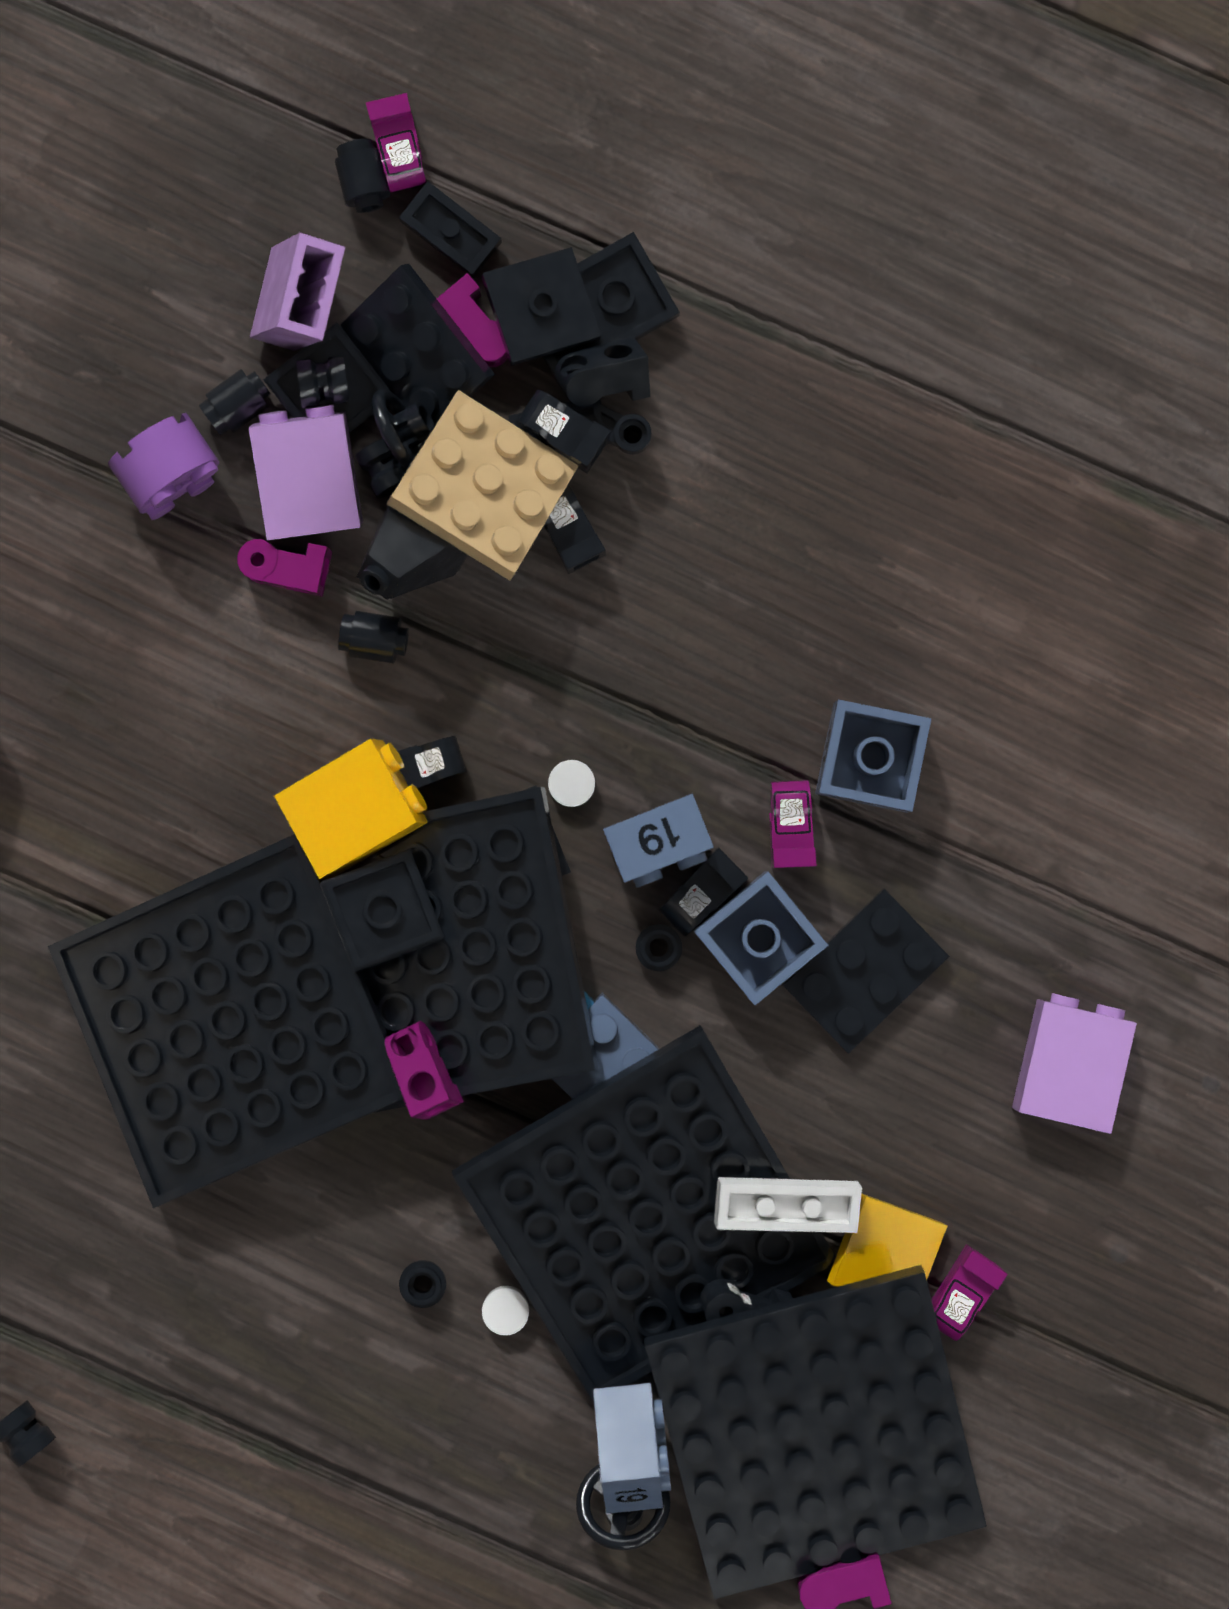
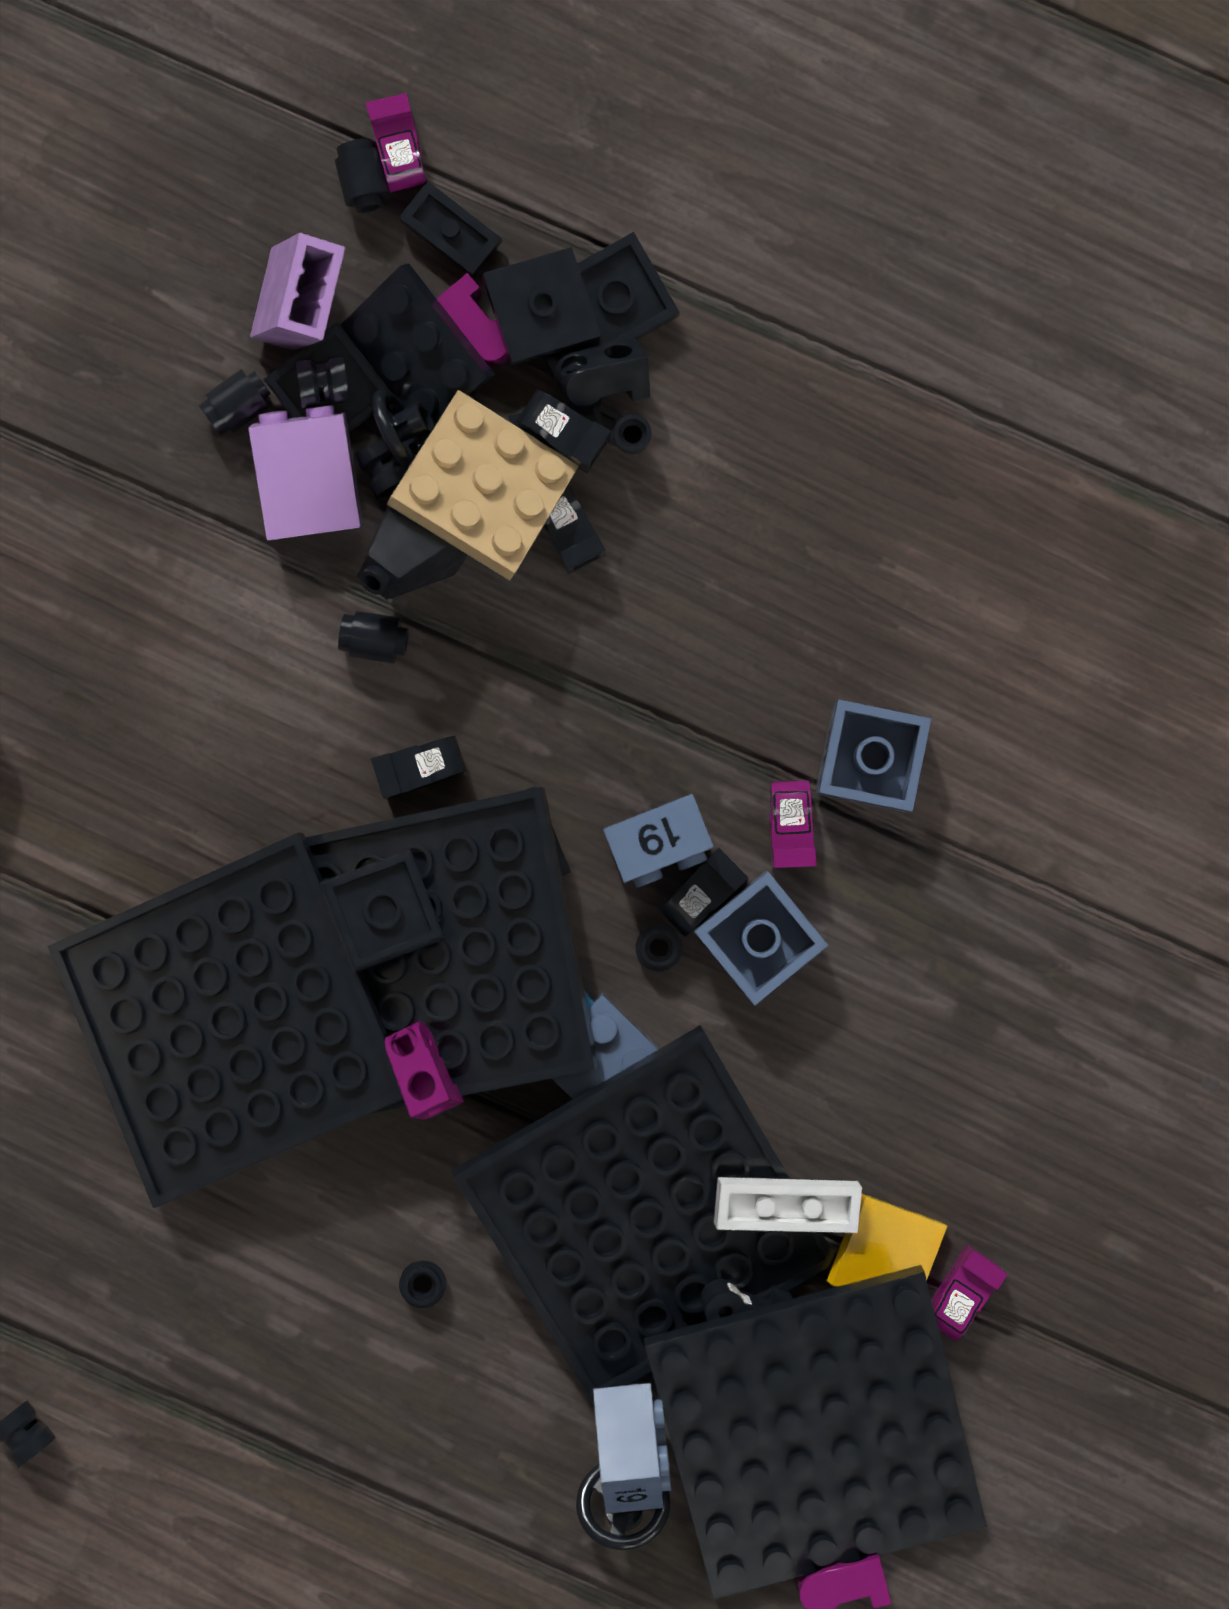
medium lavender brick [108,413,219,520] -> none
magenta leg [237,539,332,597] -> none
yellow brick [274,739,428,879] -> none
white tile [482,1286,529,1335] -> none
white tile [548,760,595,807] -> none
black plate [783,889,950,1054] -> none
lavender brick [1012,993,1137,1134] -> none

